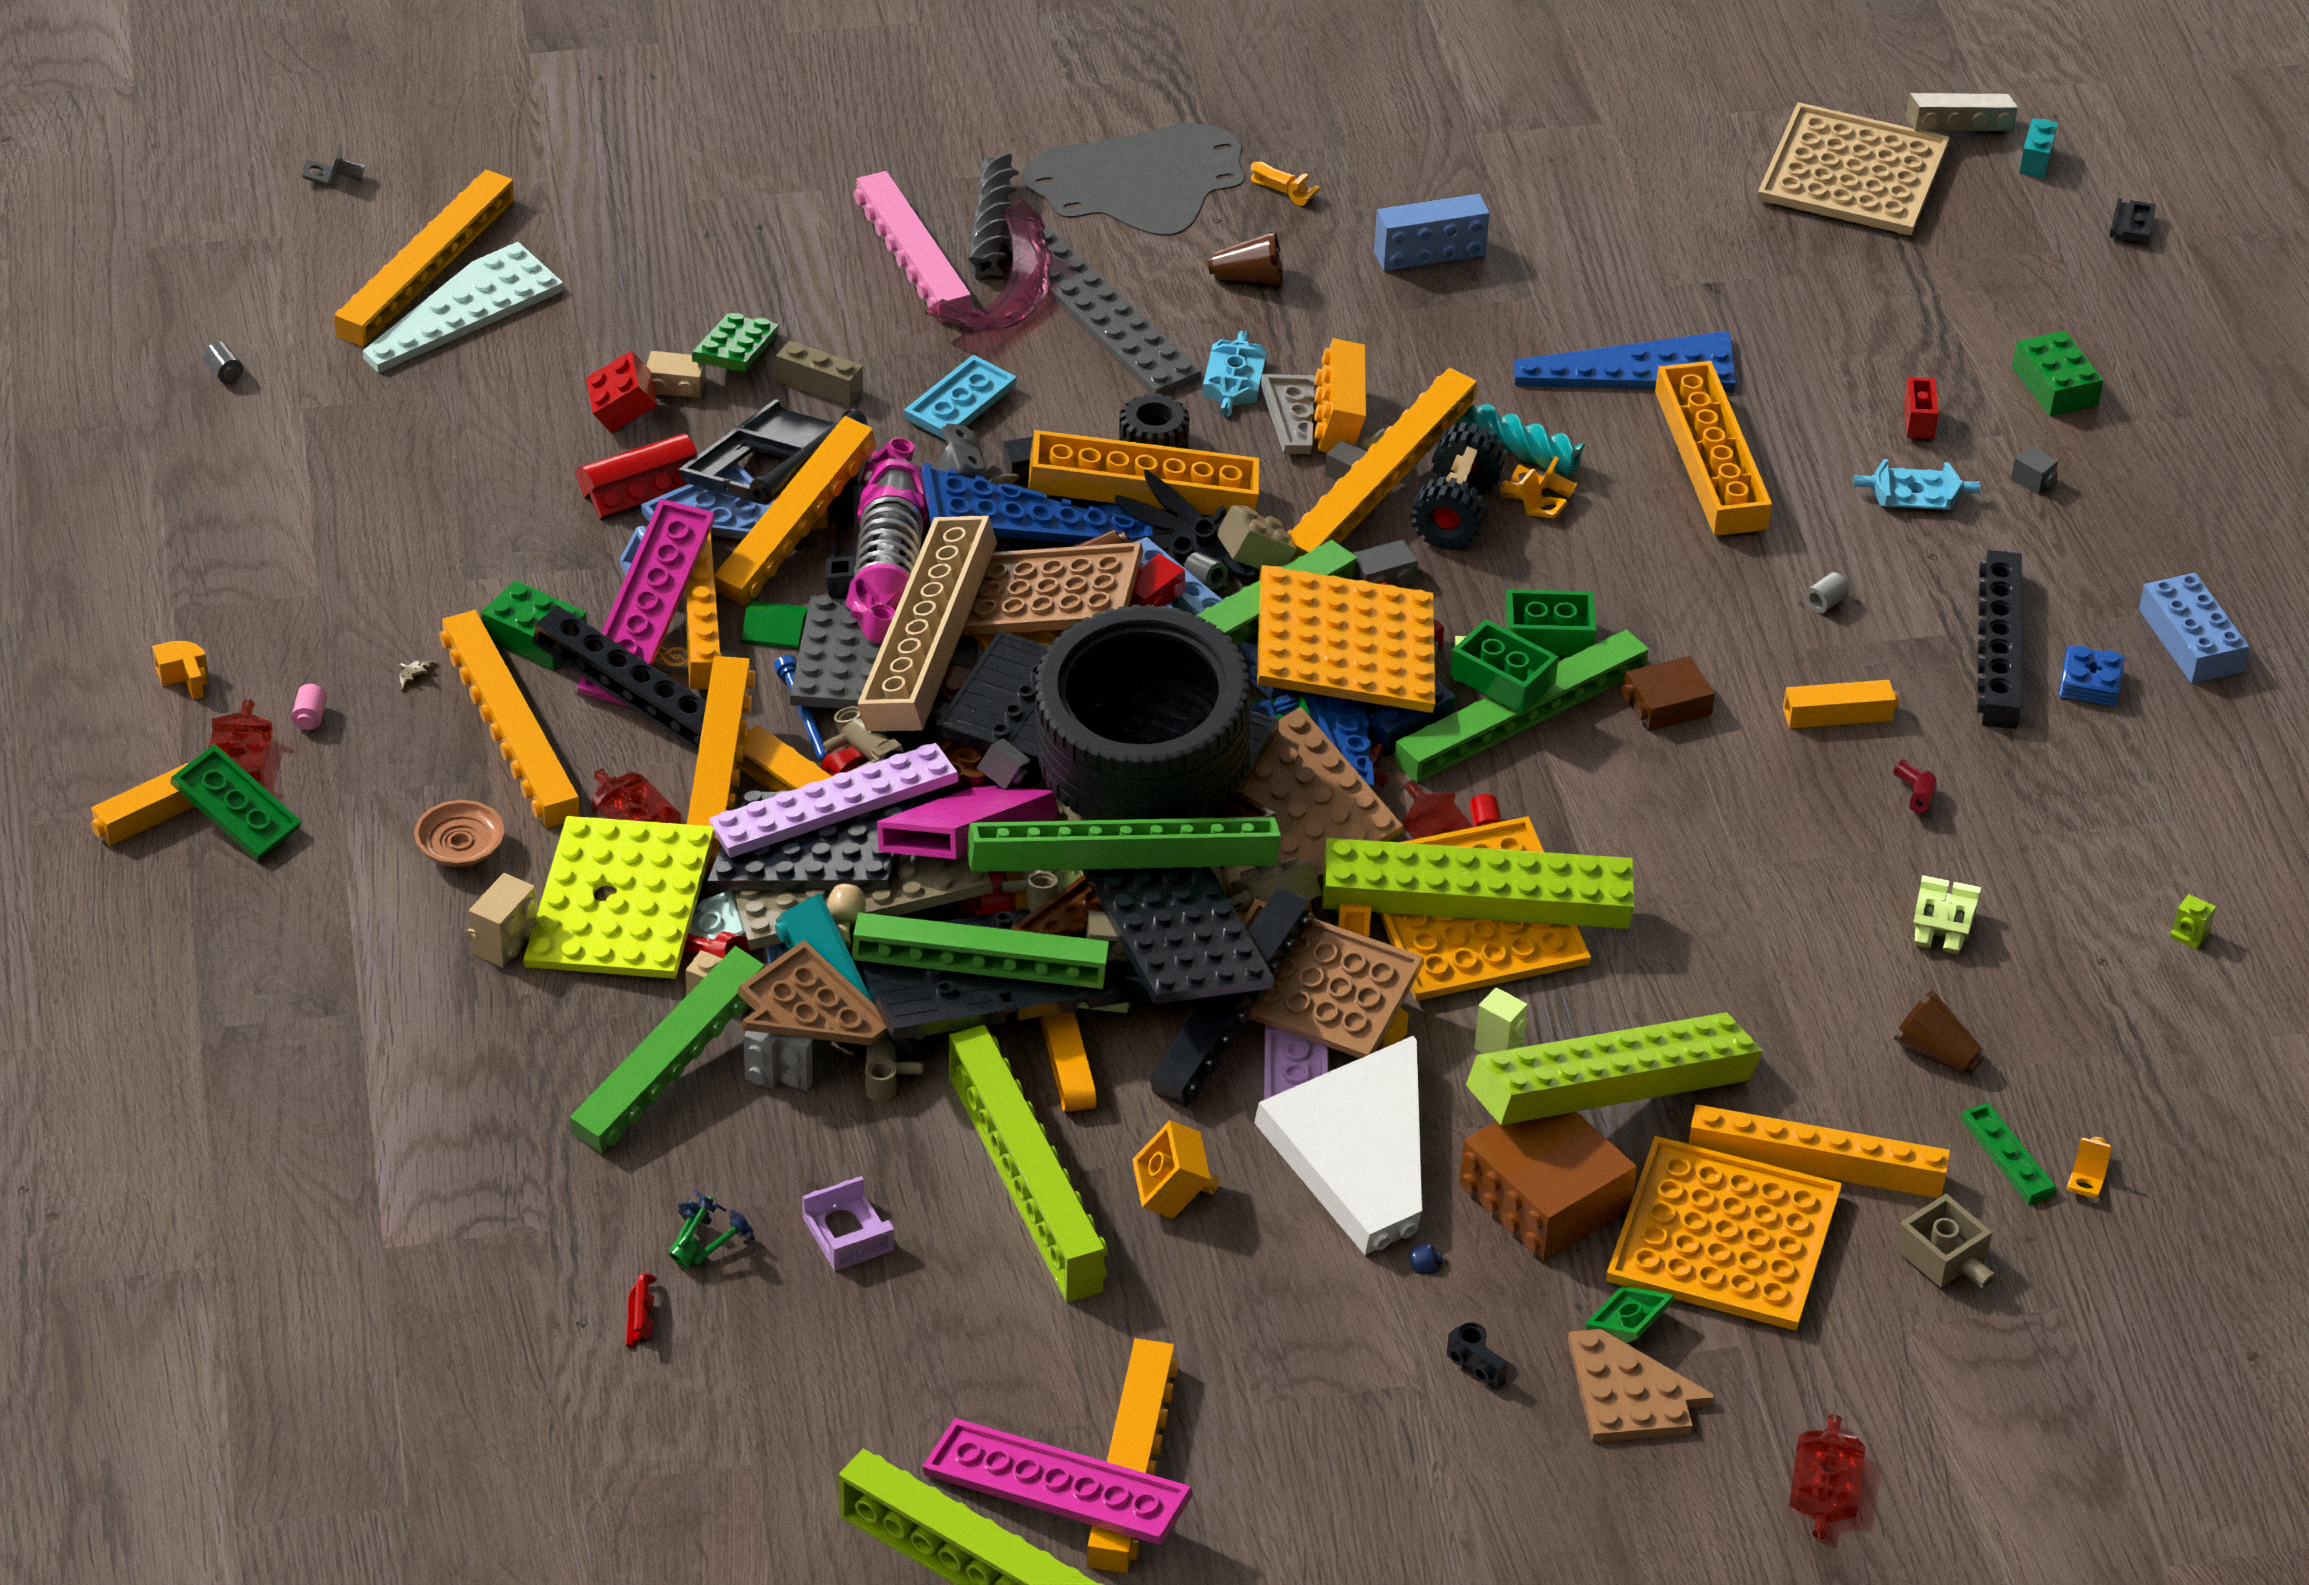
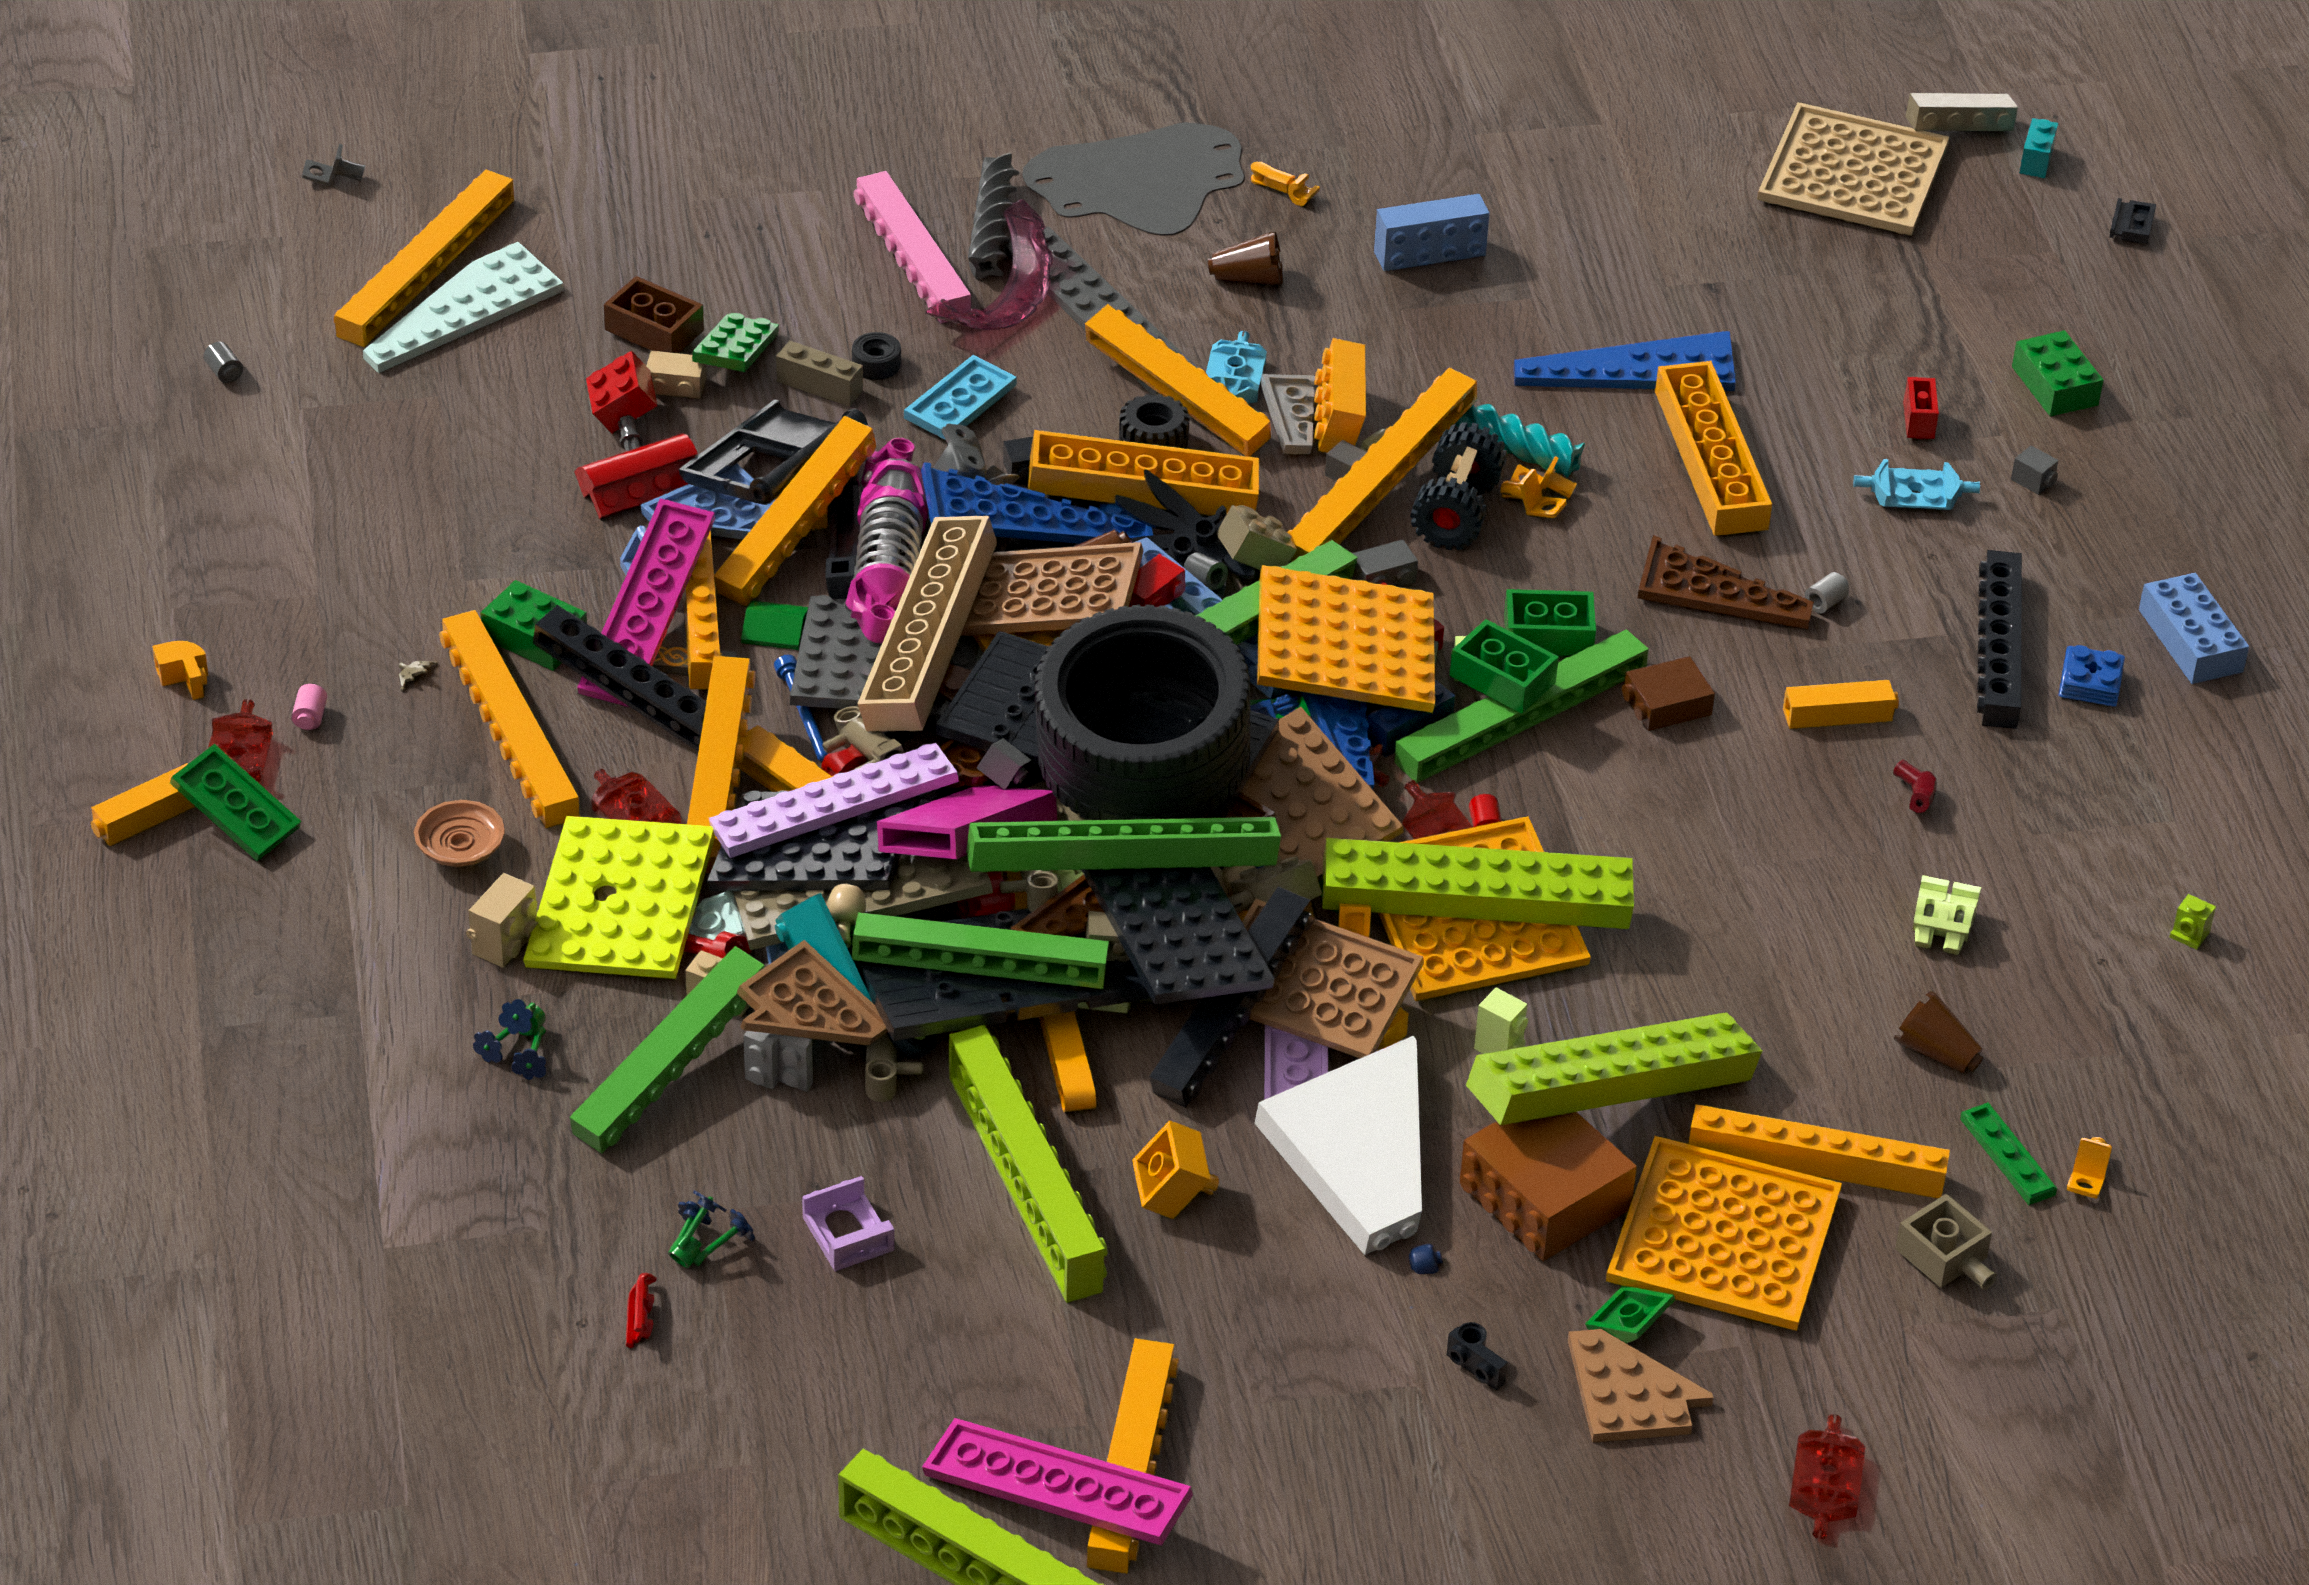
none -> dark blue plant [473,999,546,1080]
none -> reddish brown brick [604,276,704,353]
none -> dark grey axle [618,415,642,451]
none -> black tyre [852,332,901,380]
none -> light orange brick [1085,304,1271,457]
none -> reddish brown wing [1637,535,1814,629]

